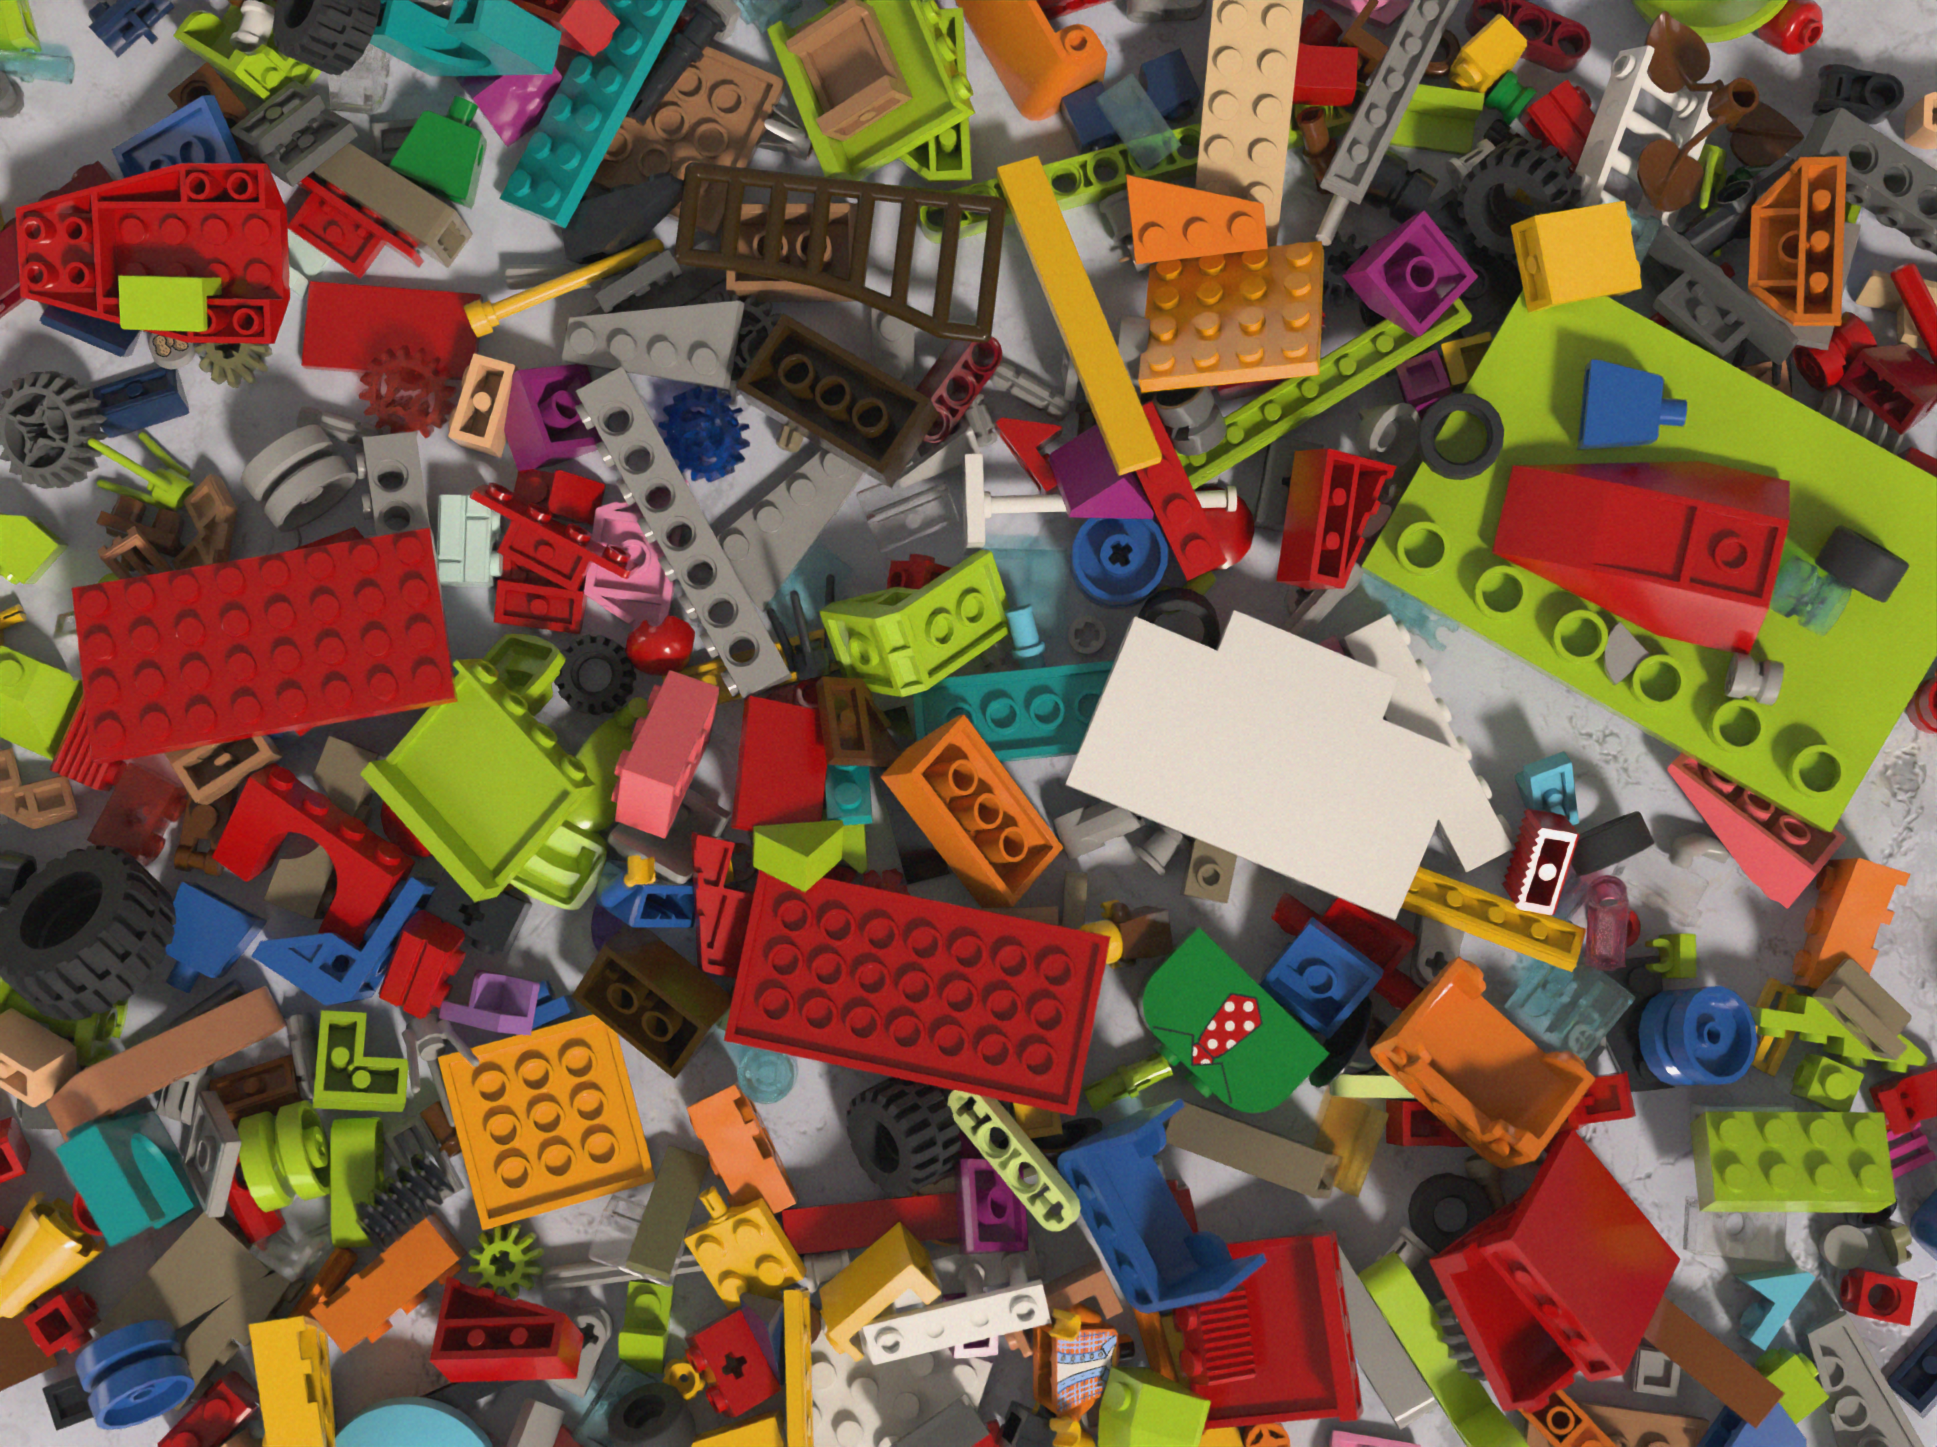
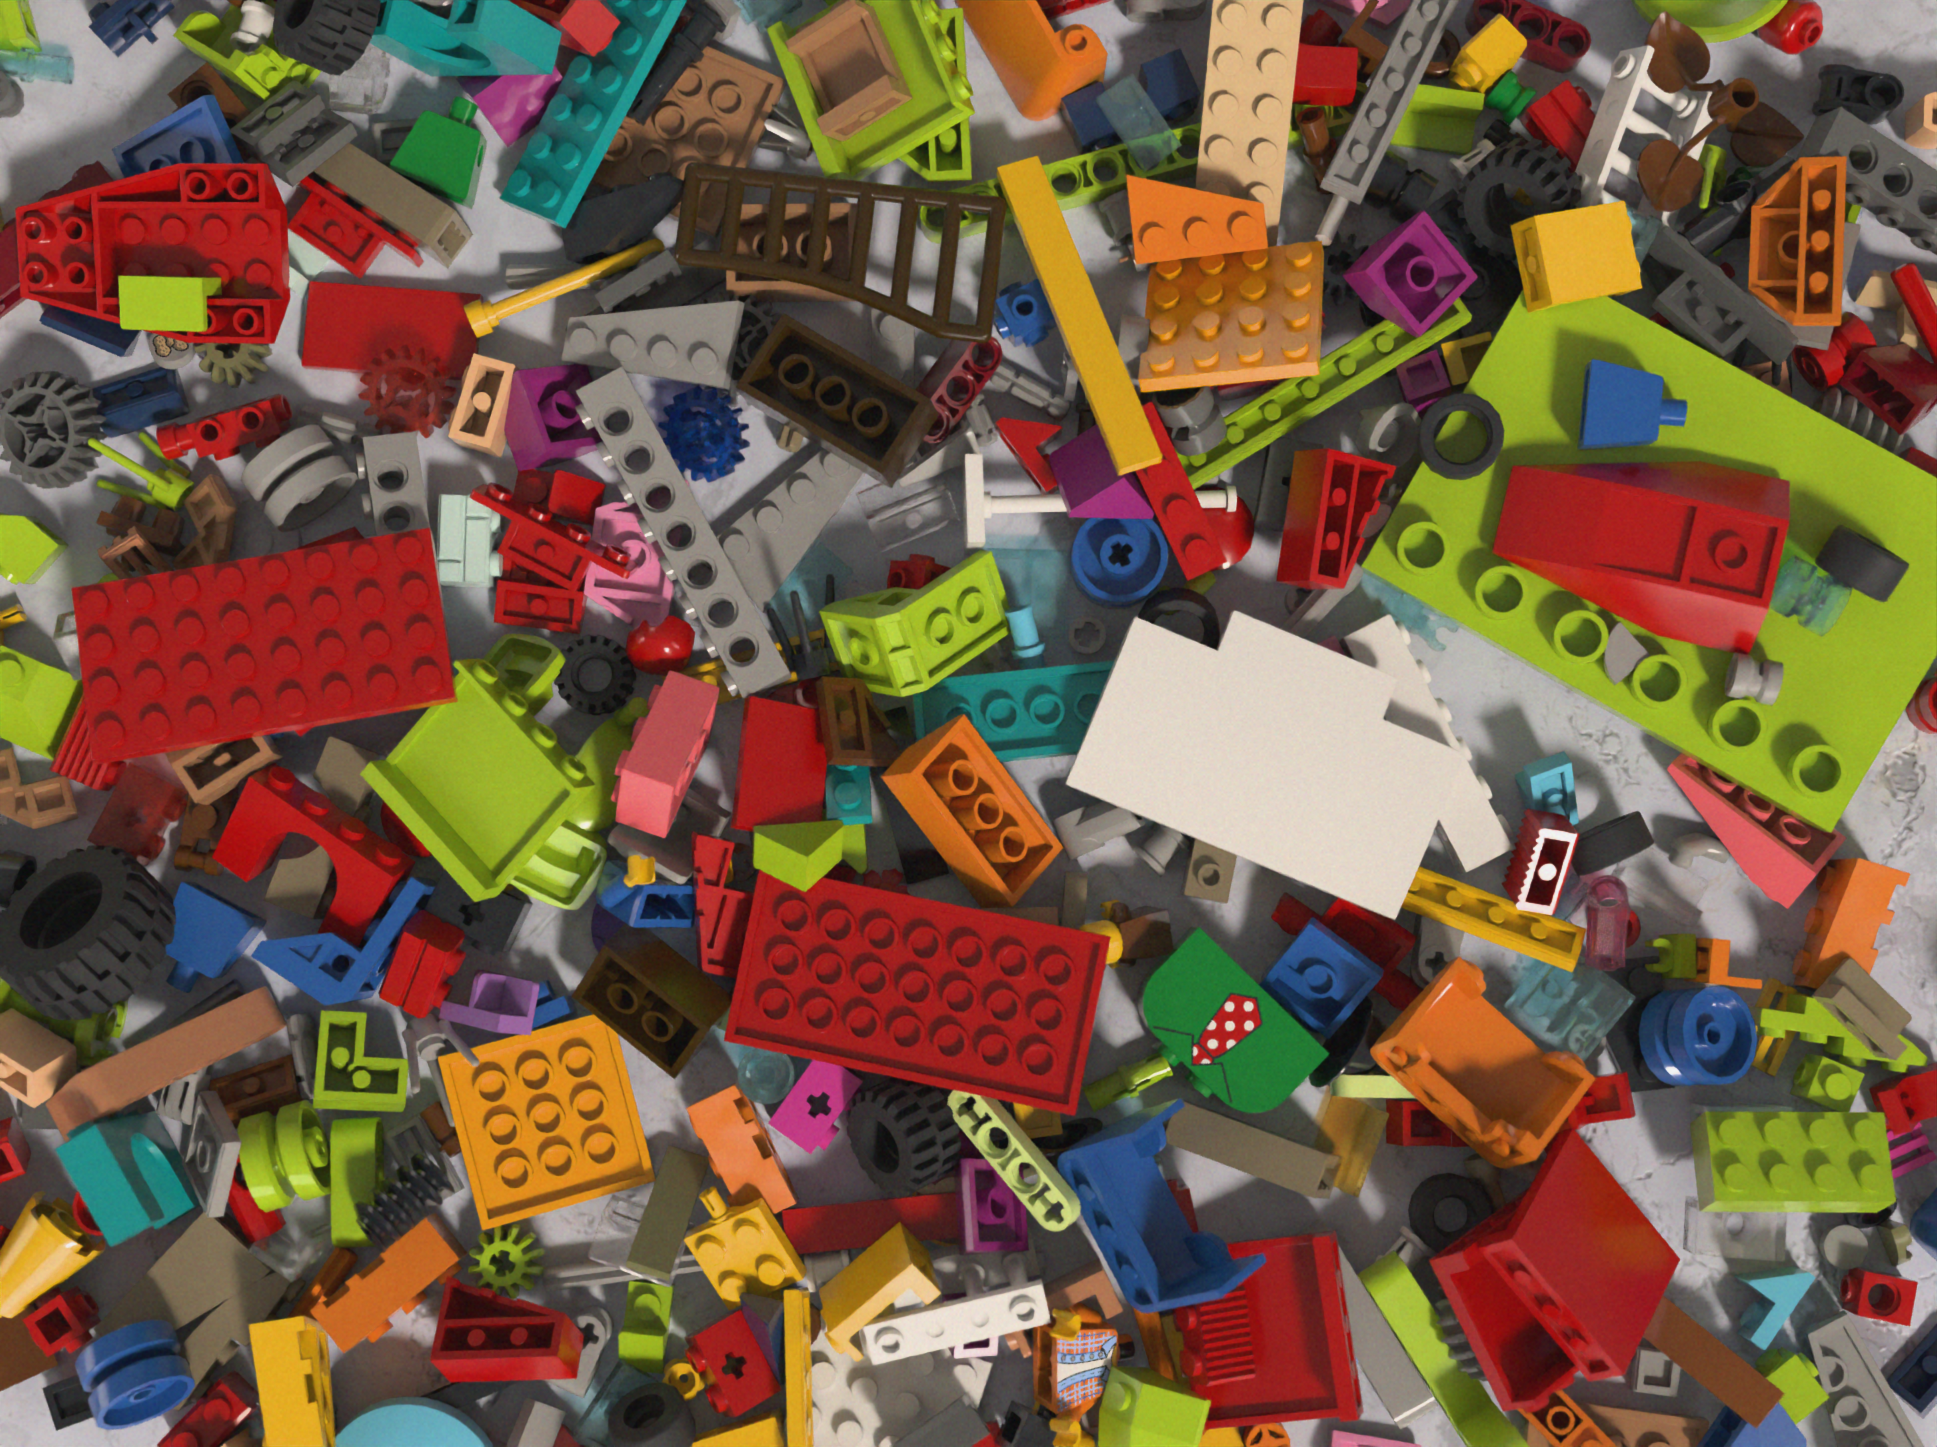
none -> red brick [156,393,292,461]
none -> dark pink brick [768,1060,864,1154]
none -> blue brick [993,278,1057,348]
none -> orange panel [1684,938,1762,989]

